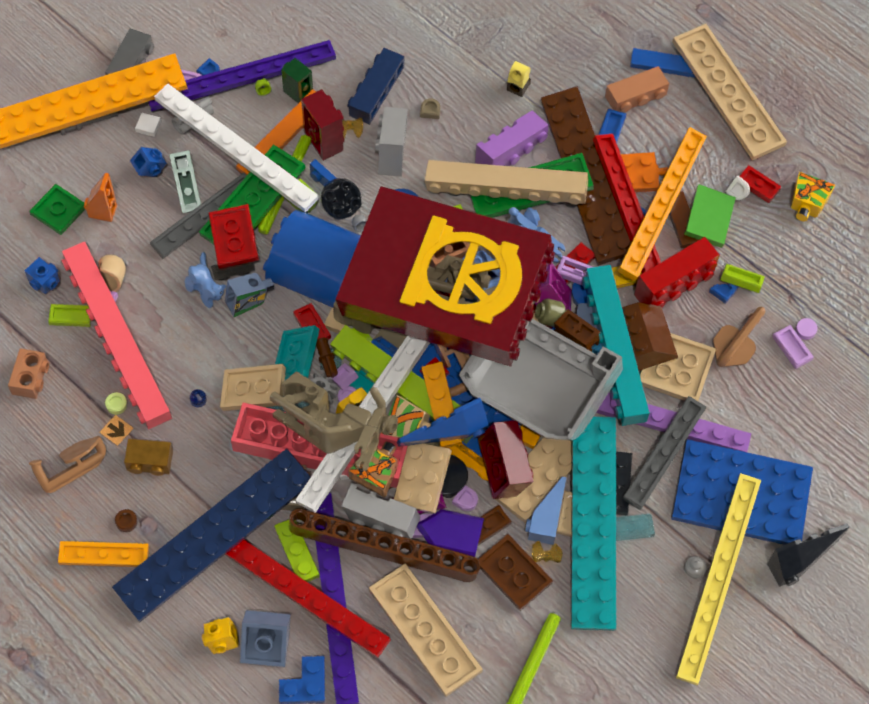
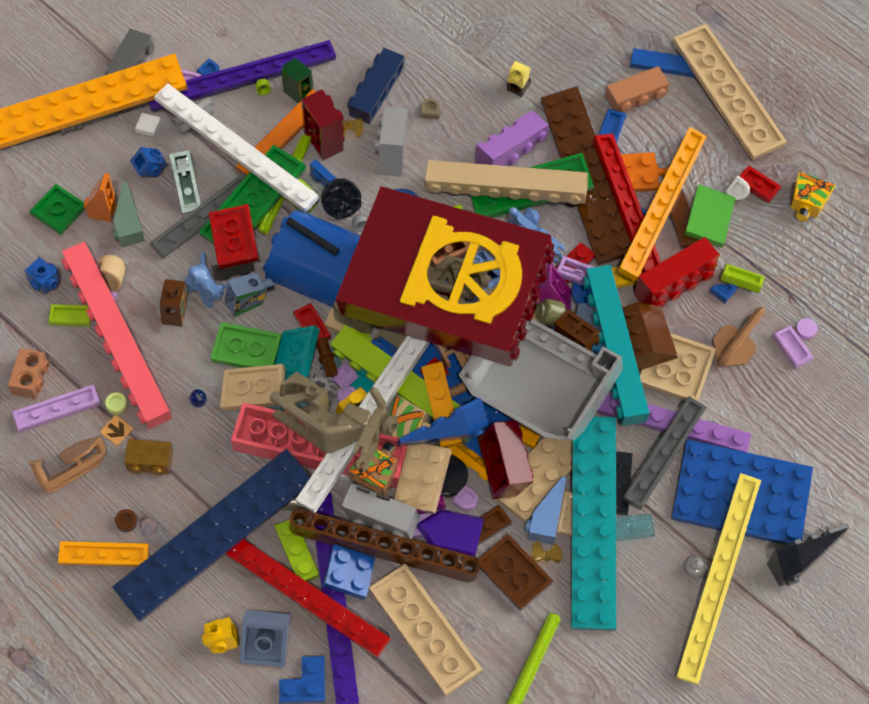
none -> lavender tile [12,384,101,433]
none -> sand green slope [112,181,145,248]
none -> reddish brown torso [159,279,189,327]
none -> bright green plate [210,322,282,368]
none -> black bar [286,217,340,256]
none -> plate [323,544,375,600]

